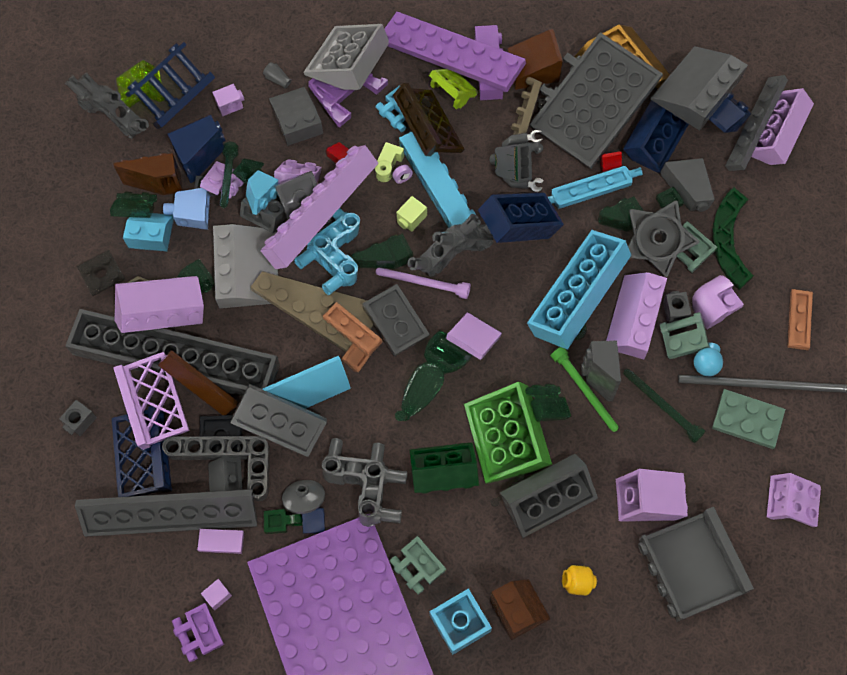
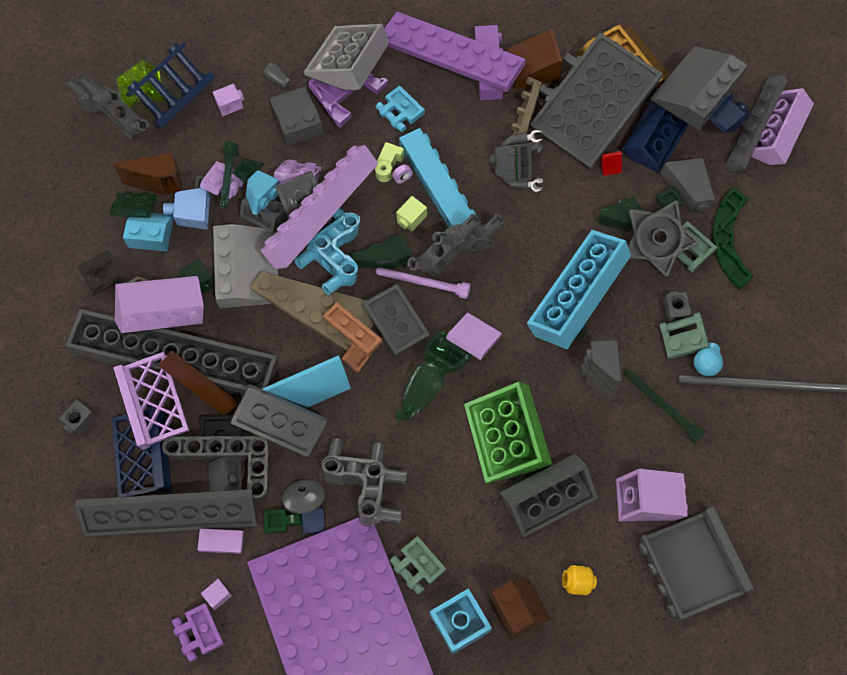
dark blue slope [168,115,226,183] -> none
red slope [326,142,349,163] -> none
dark brown fence [392,83,465,156] -> none
dark green slope [409,442,479,494] -> none
lime piece [429,69,478,109] -> none
dark blue brick [478,193,564,243] -> none
clear green plate [525,384,572,422] -> none
medium azure plate [548,166,643,209] -> none
bright green piece [550,347,618,432] -> none
lavender slope [606,273,667,359] -> none
lavender brick [692,275,744,329] -> none
sand green plate [712,389,786,449] -> none
lavender bracket [767,473,821,527] -> none
nougat tile [788,289,813,350] -> none

